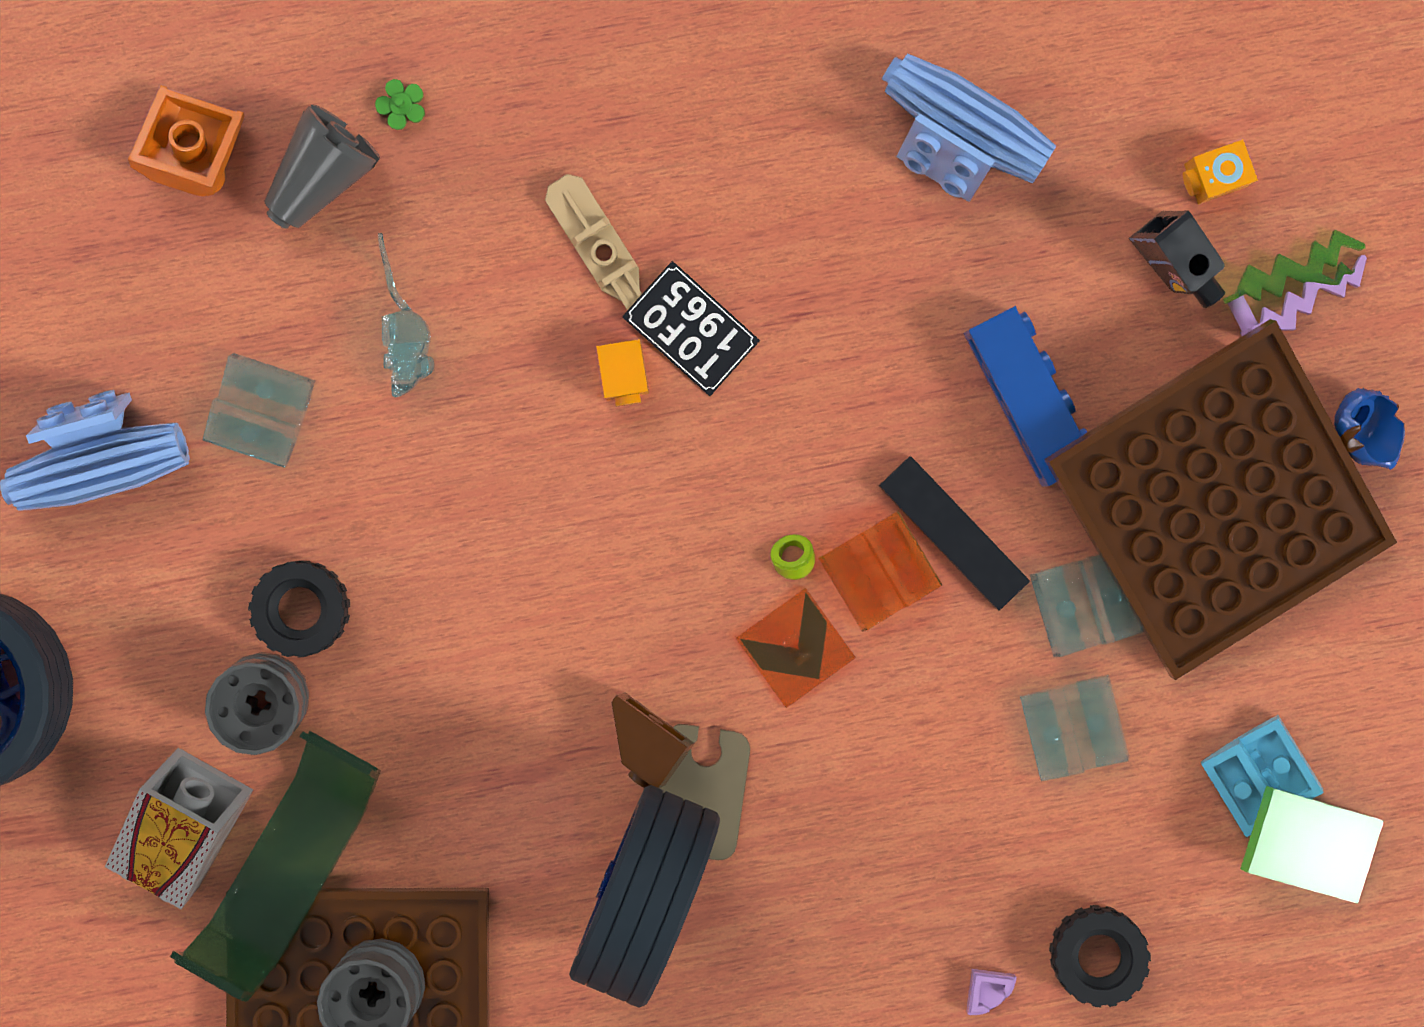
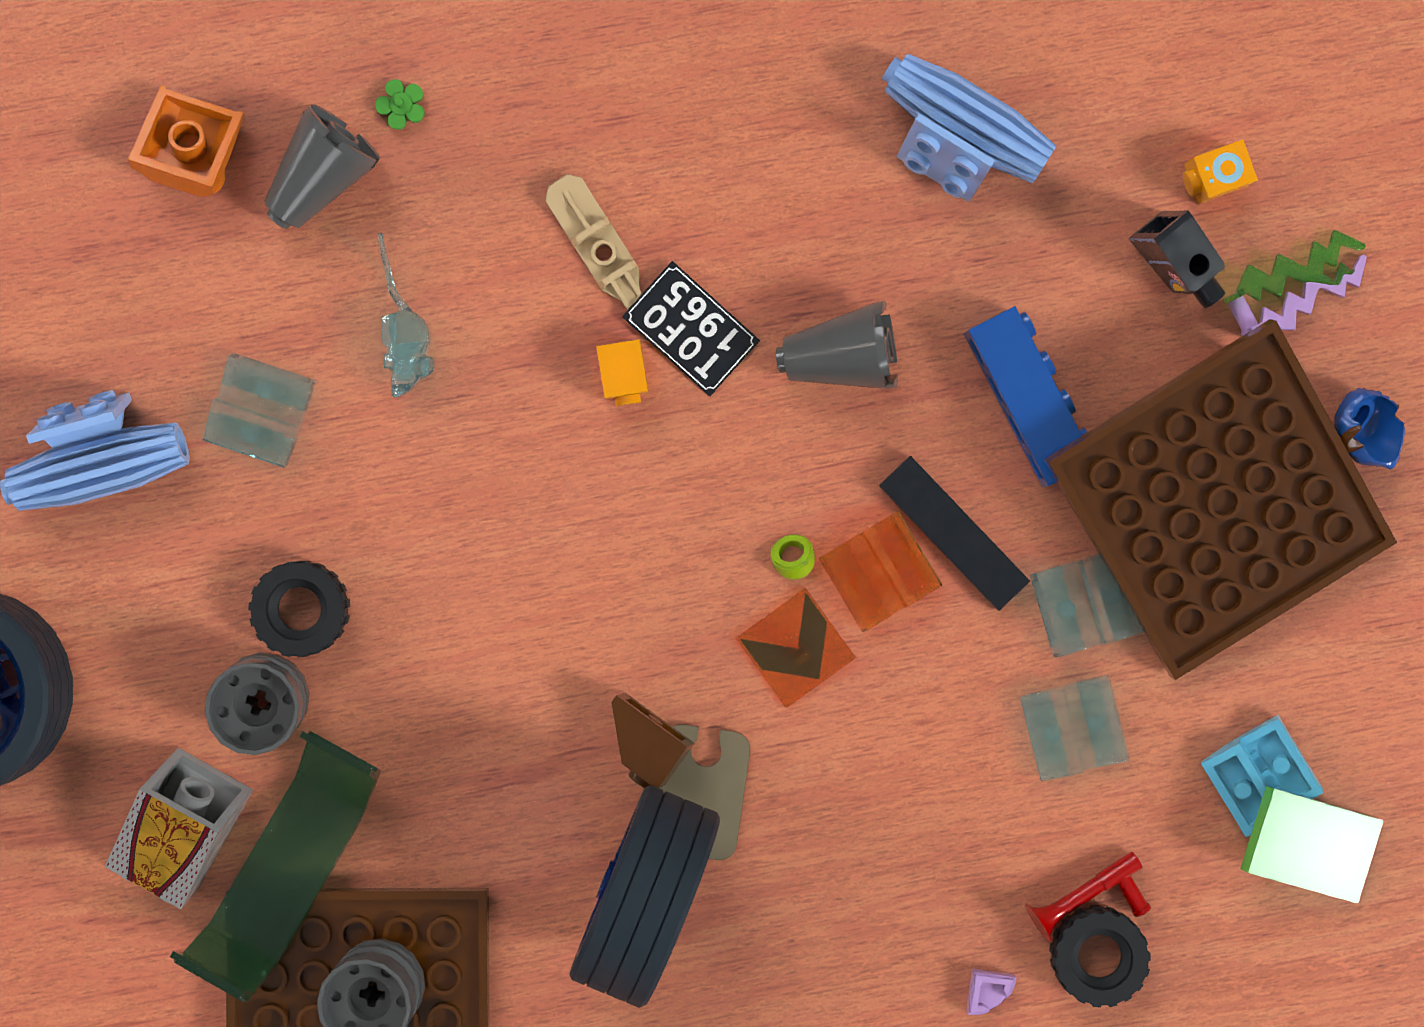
none -> dark grey cone [776,301,898,389]
none -> red piece [1025,852,1151,943]

